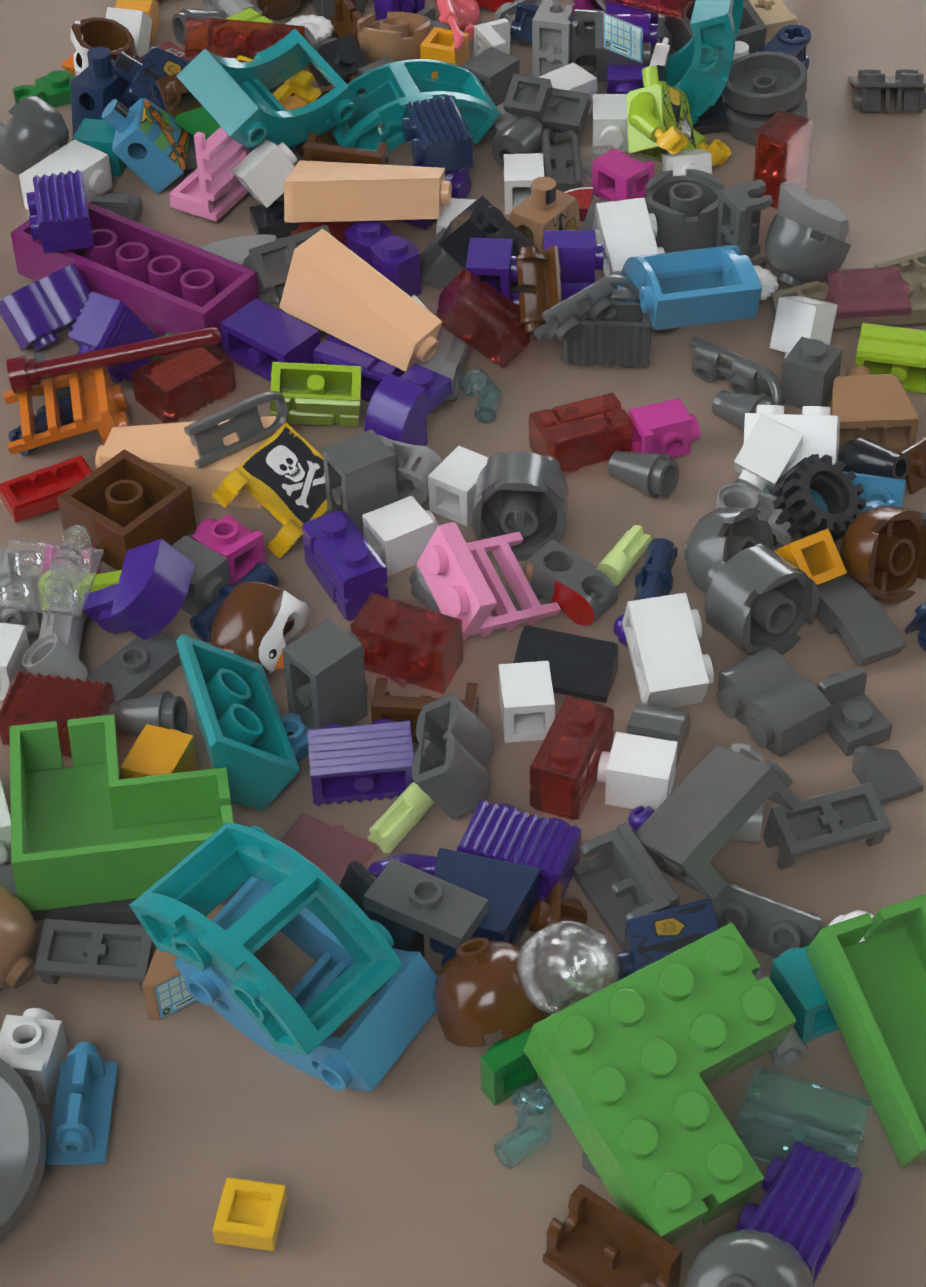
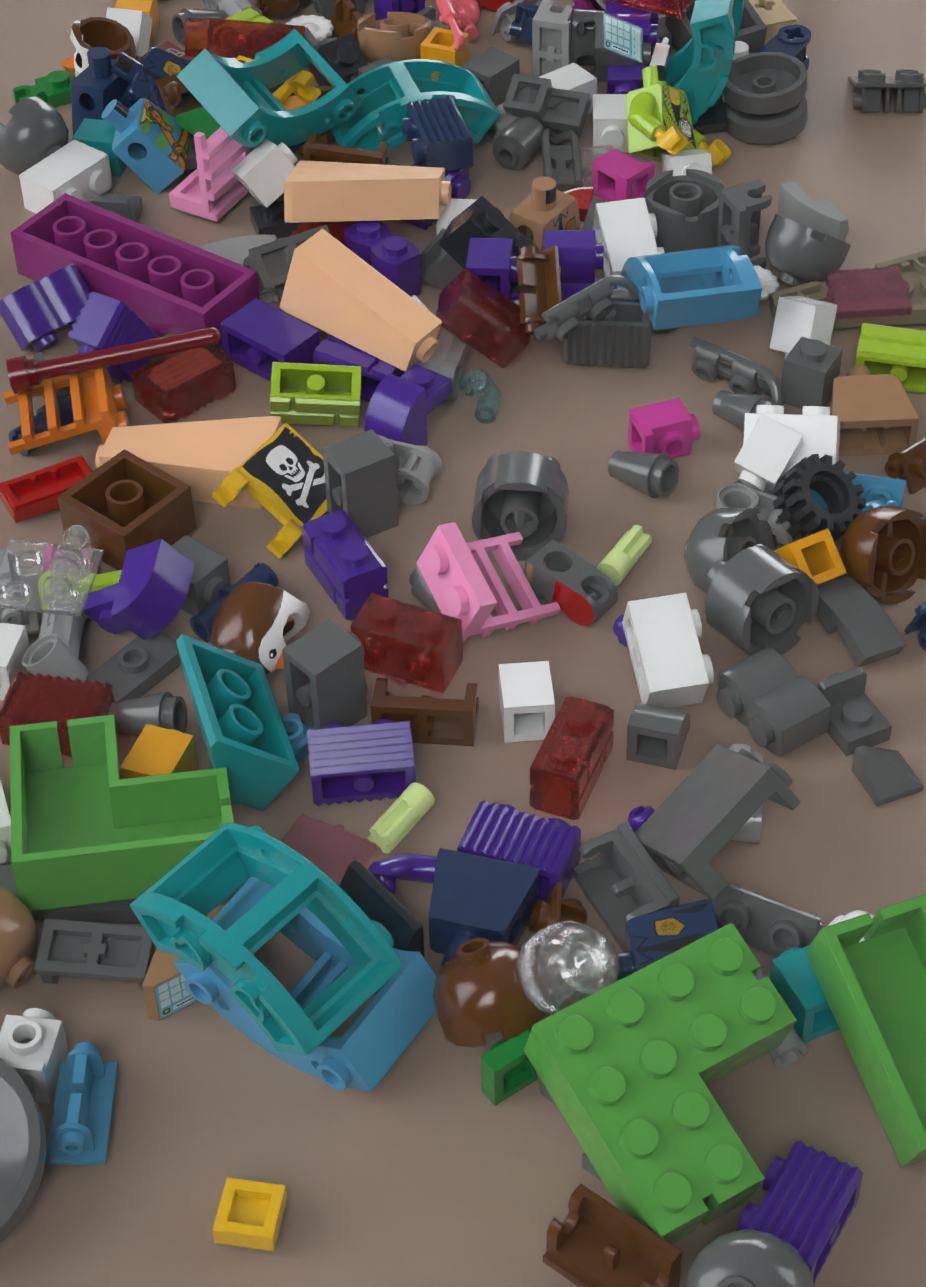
dark purple brick [26,169,94,254] -> none
dark grey piece [184,391,288,468] -> none
dark pink brick [192,514,267,585] -> none
white brick [362,496,438,577] -> none
dark grey plate [363,858,489,949] -> none
dark grey brick [411,693,493,819] -> none
white brick [428,446,489,527] -> none
white bracket [474,18,510,57] -> none
clear light blue arm [493,1086,553,1169] -> none
white brick [504,153,544,214] -> none
black slope [514,626,619,703] -> none
clear red brick [529,392,633,472] -> none
white brick [597,732,678,811] -> none
dark blue pin [633,538,678,601] -> none
clear light blue hinge [736,1066,872,1168] -> none
clear red brick [753,110,814,209] -> none
dark grey hinge [763,782,892,869] -> none
black cone [838,437,910,480] -> none

